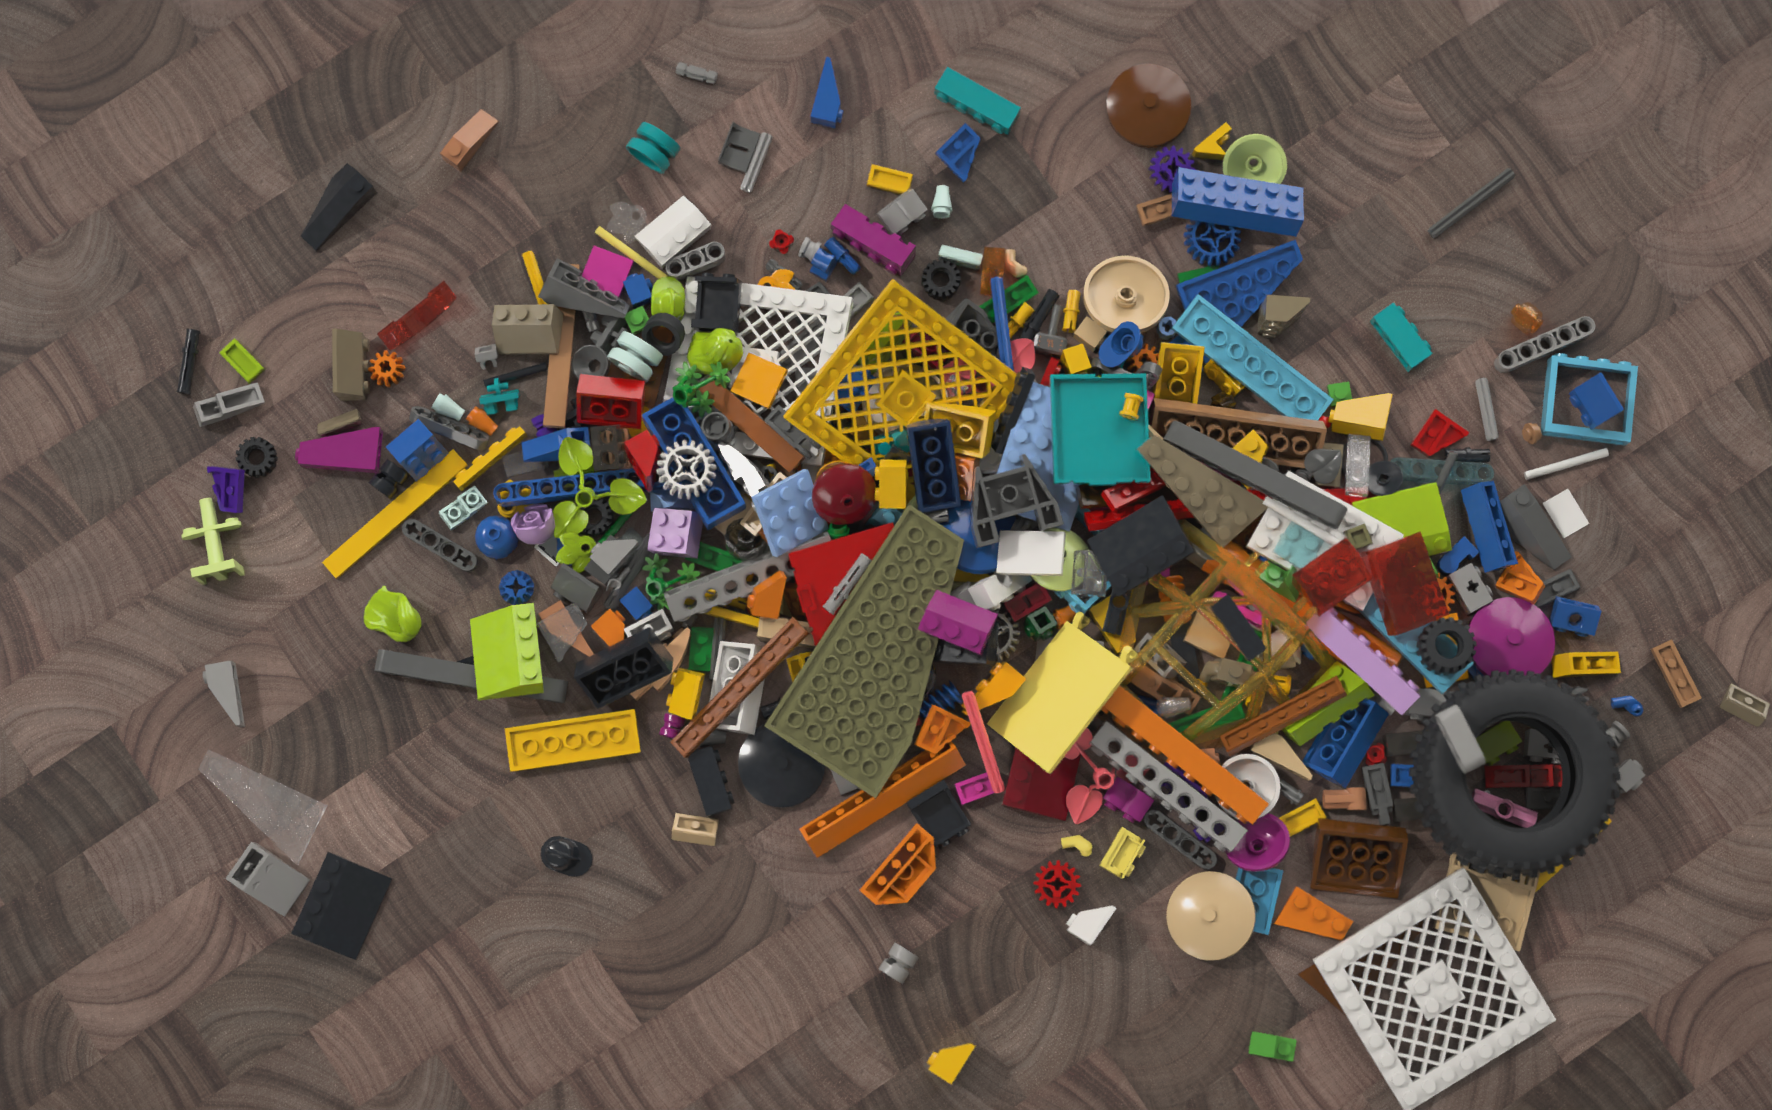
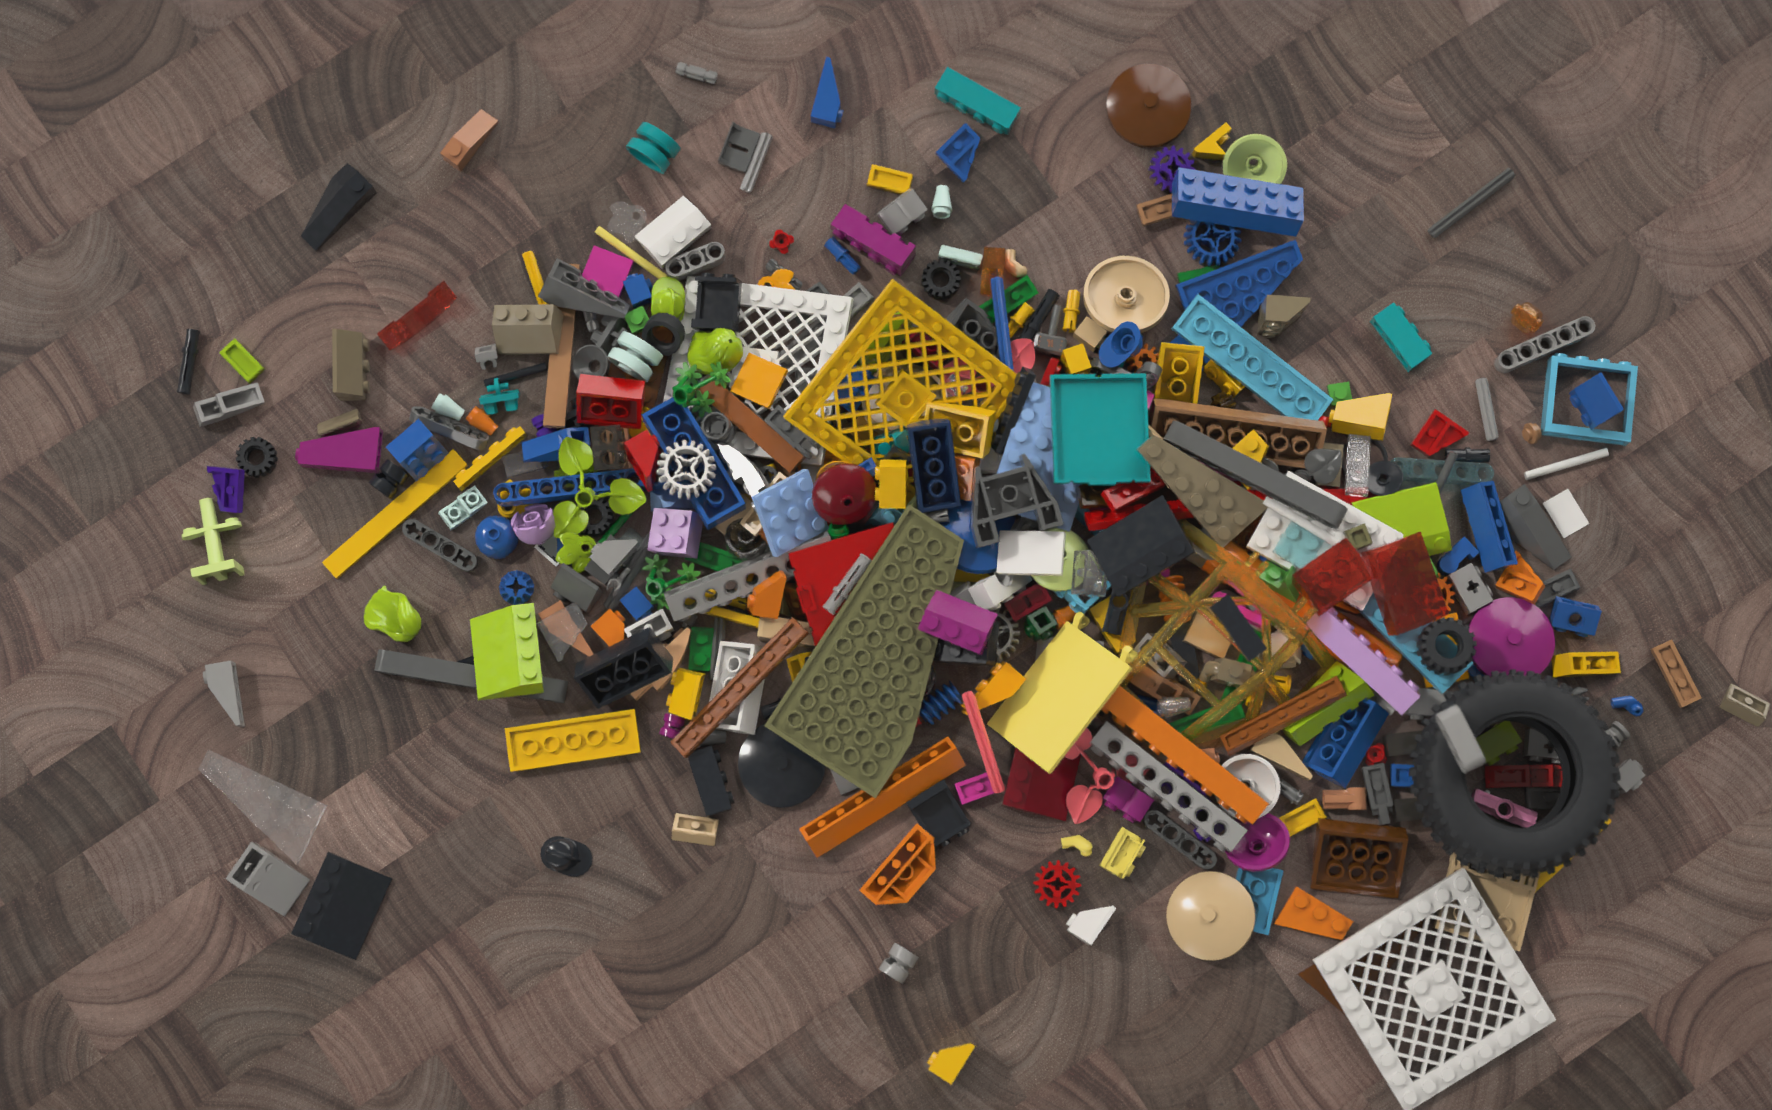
orange gear [368,350,406,387] -> none
light grey wheel [798,237,822,262] -> none
blue leg [810,248,837,282] -> none
orange wing [914,705,971,754] -> none
yellow bush [1119,393,1144,420] -> none
medium blue bush [1157,317,1176,340] -> none
bright green slope [1248,1031,1297,1062] -> none

